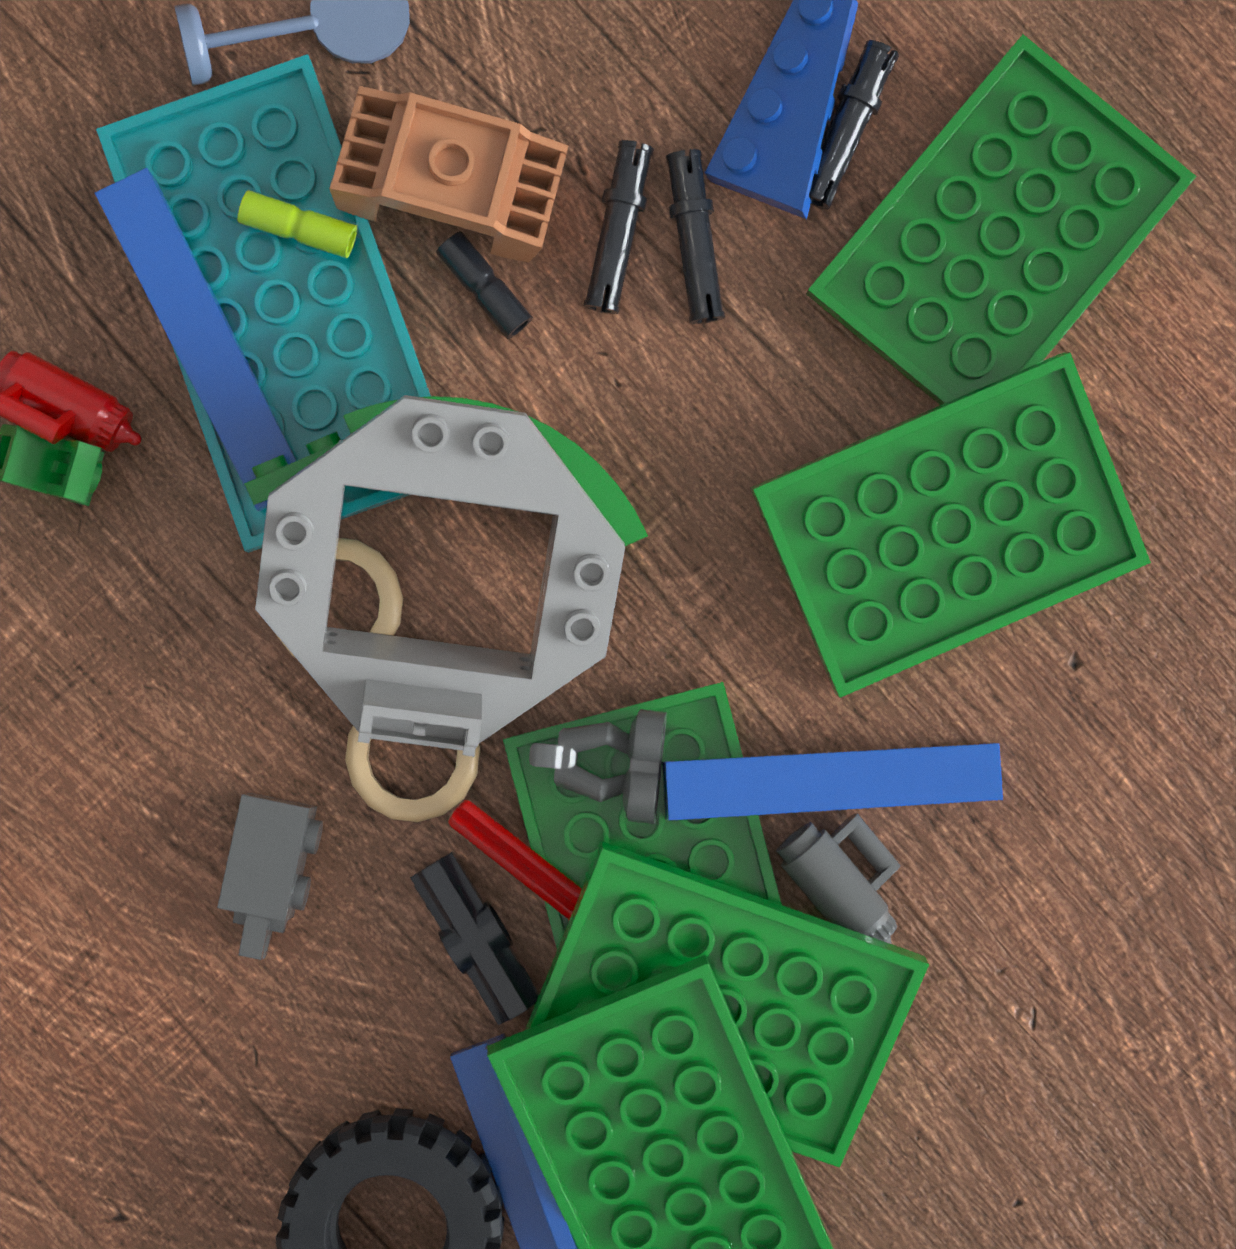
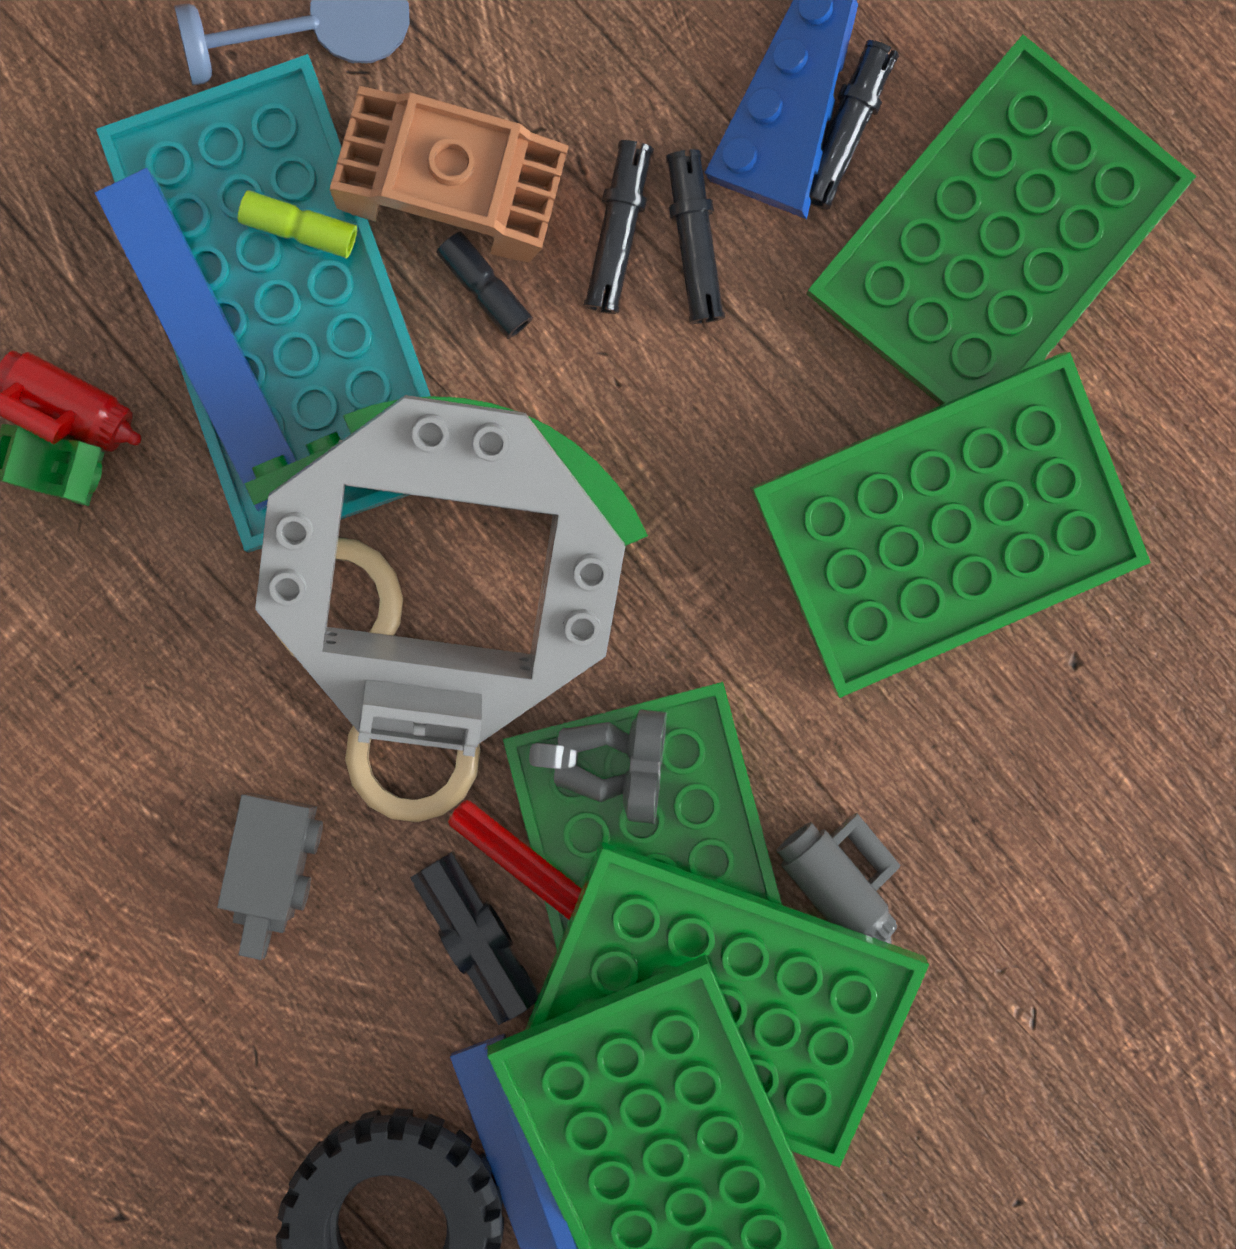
slope [662,743,1003,820] -> none

